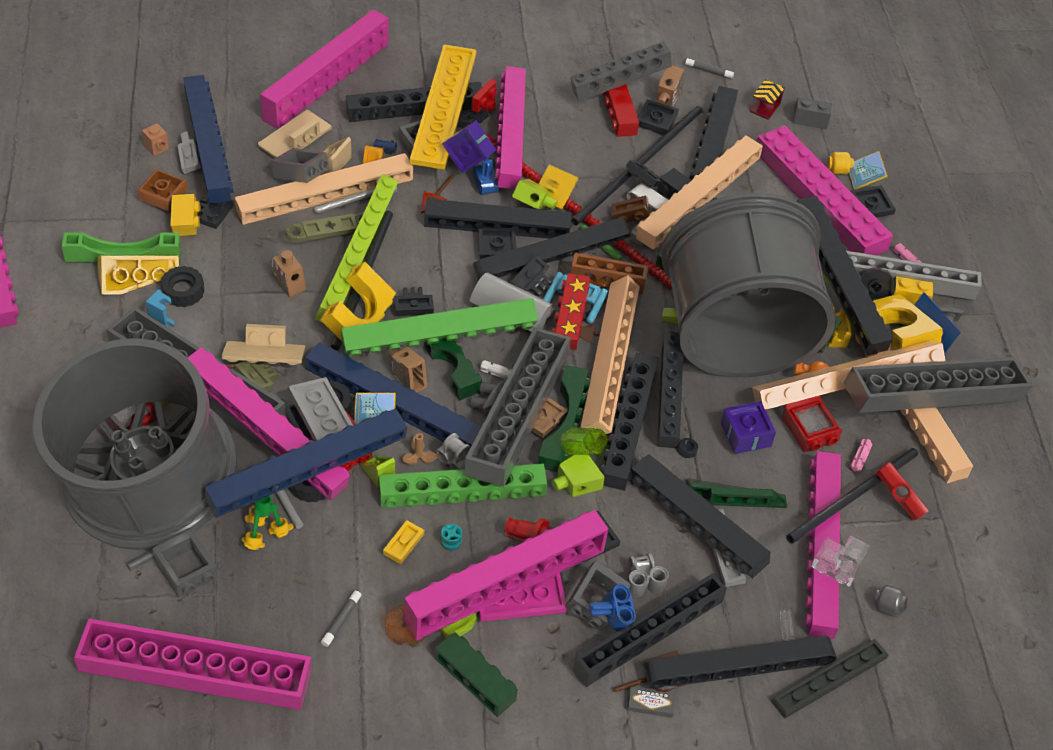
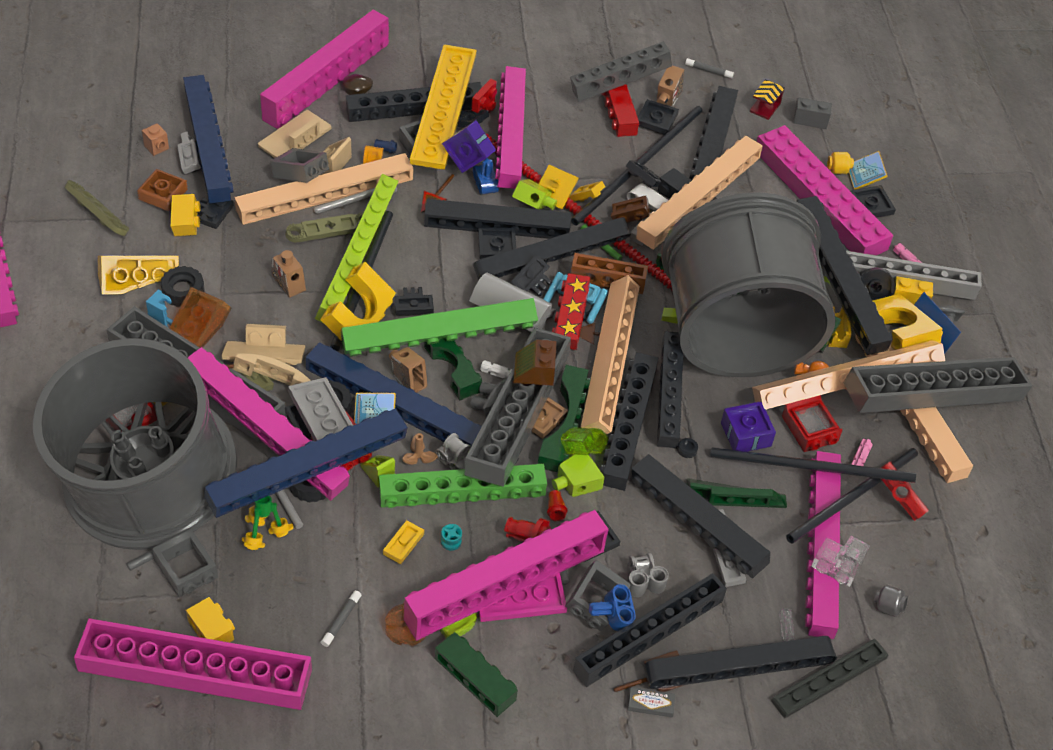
bright green arch [62,232,181,262] -> none
none -> olive piece [65,180,129,236]
none -> clear orange slope [169,287,232,348]
none -> yellow brick [186,597,235,643]
none -> tan slope [232,353,311,386]
none -> dark brown hat [343,74,373,95]
none -> reddish brown slope [513,340,556,386]
none -> red cone [547,490,568,521]
none -> yellow plate [569,181,605,202]
none -> black piece [710,447,917,483]

